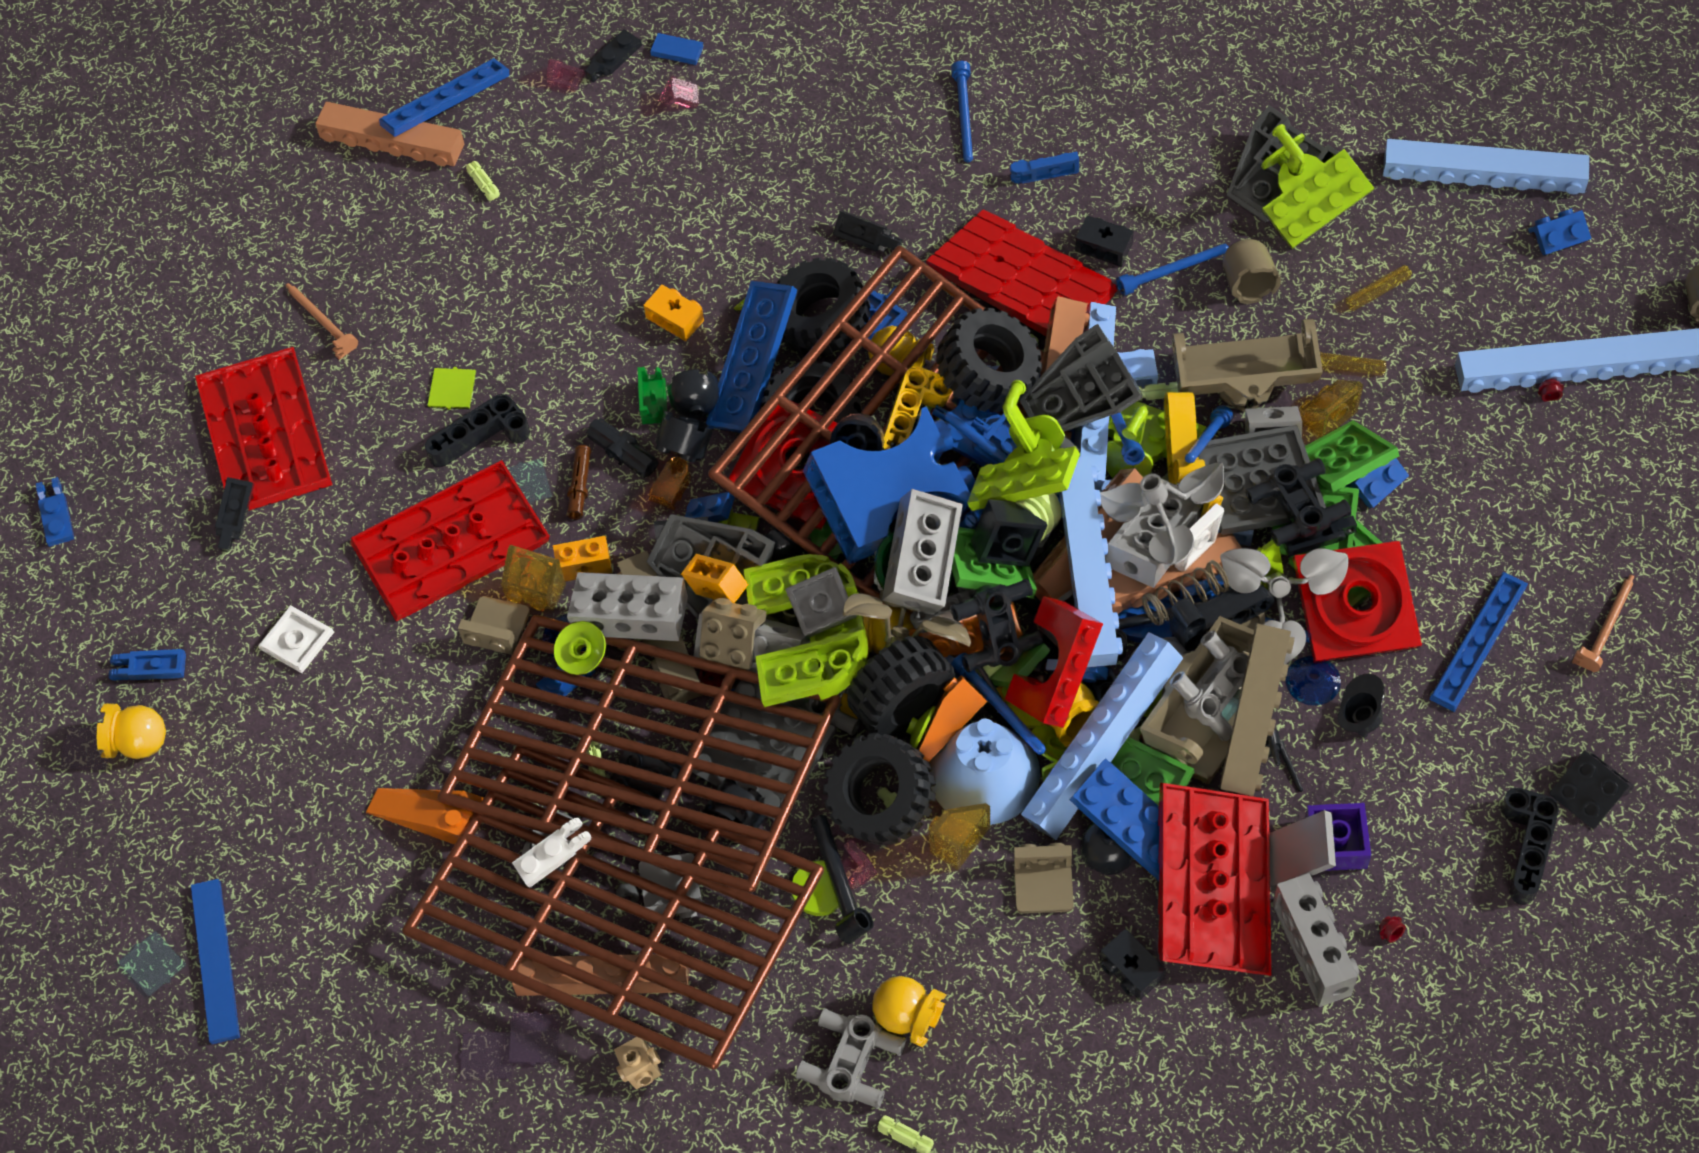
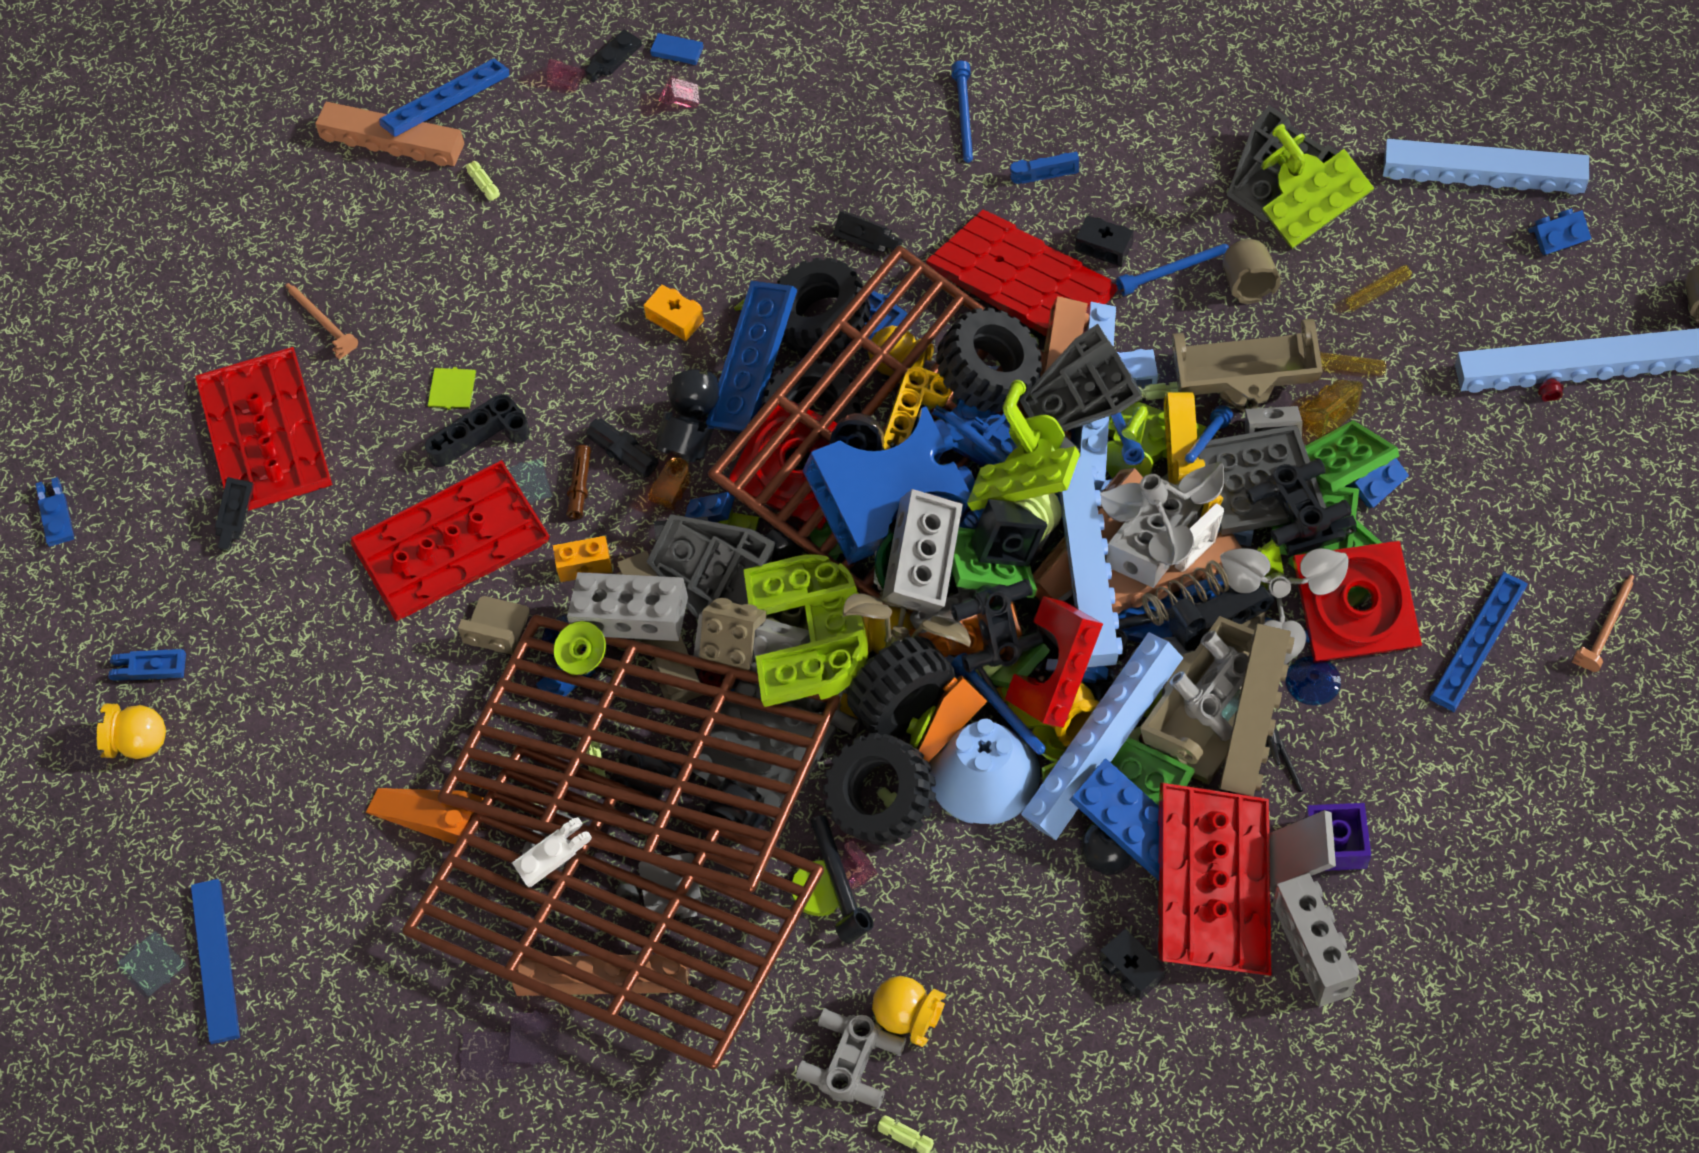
white tile [258,605,334,673] -> none
clear yellow slope [501,545,566,611] -> none
tan brick [614,1037,662,1089] -> none
green hinge [637,367,667,425] -> none
light orange brick [681,554,749,603] -> none
flat silver tile [785,567,857,639] -> none
clear yellow slope [928,803,990,870] -> none
dark tan bracket [1014,843,1074,913] -> none
black piece [1337,673,1385,737] -> none
dark red plate [1379,916,1406,943] -> none
black beam [1501,788,1559,905] -> none
black bracket [1550,750,1635,829] -> none

